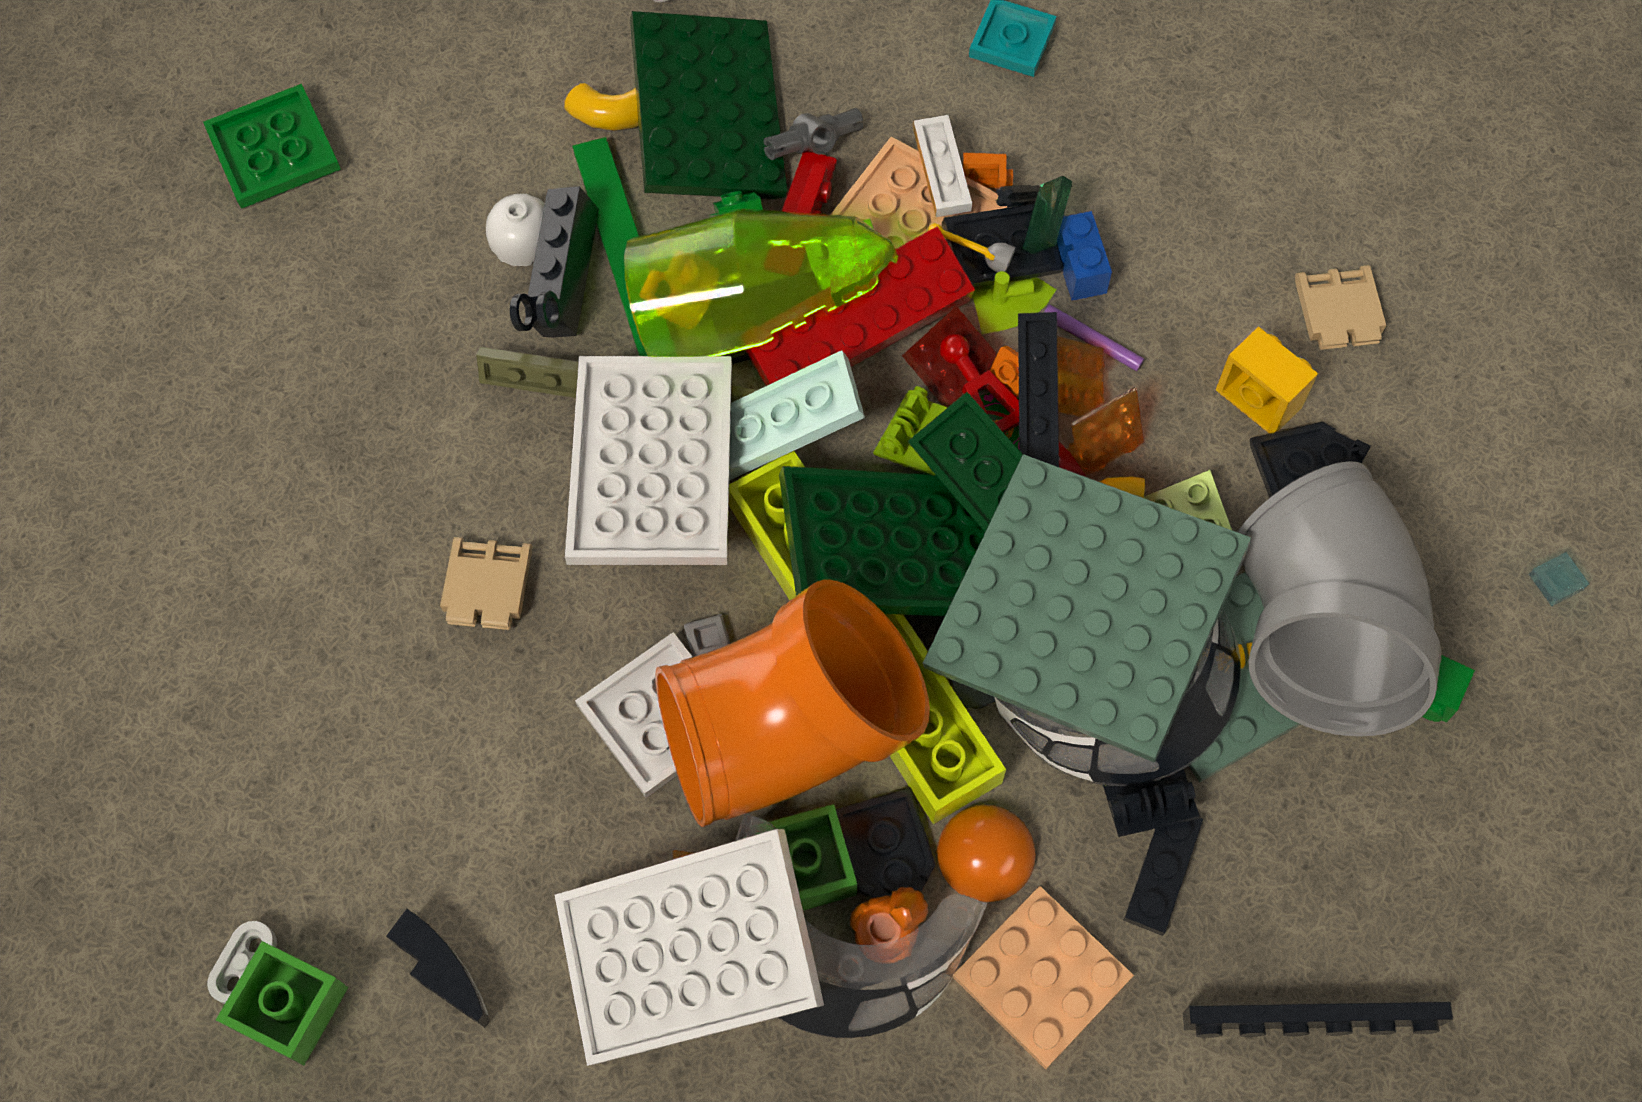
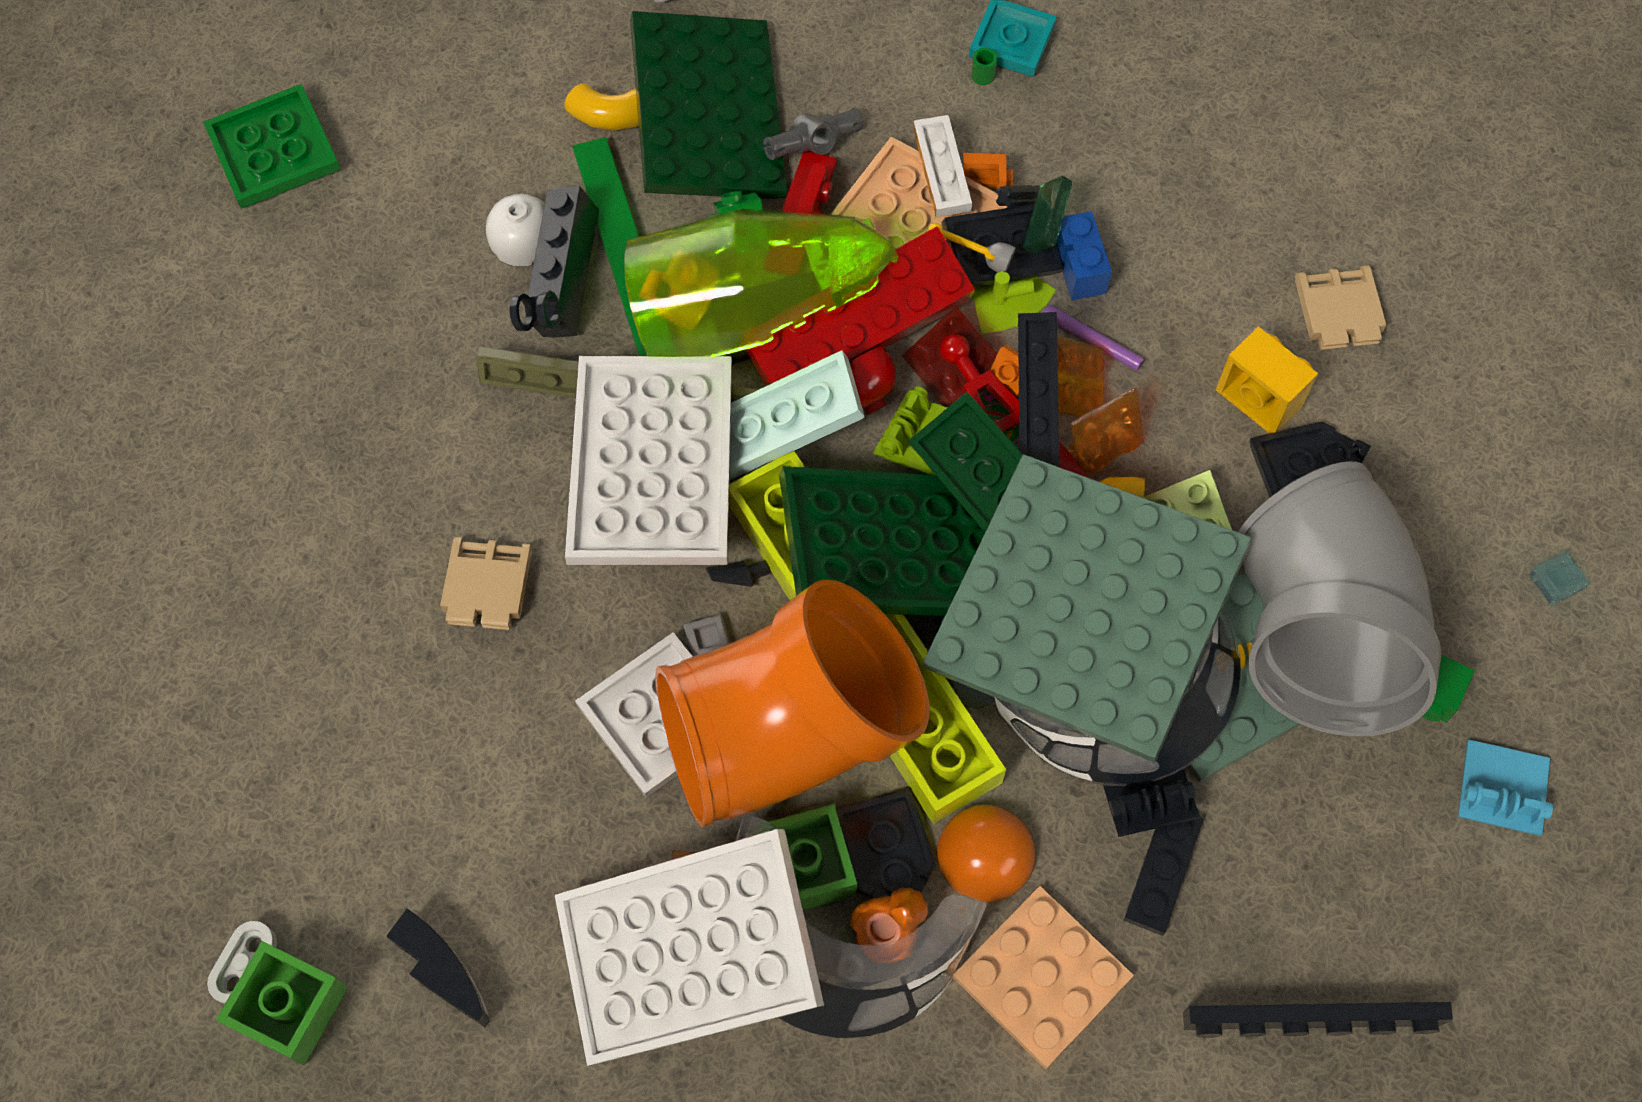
none -> black bar [706,560,769,587]
none -> red cylinder [850,346,896,415]
none -> green hinge [971,48,997,85]
none -> medium azure hinge [1458,739,1553,836]

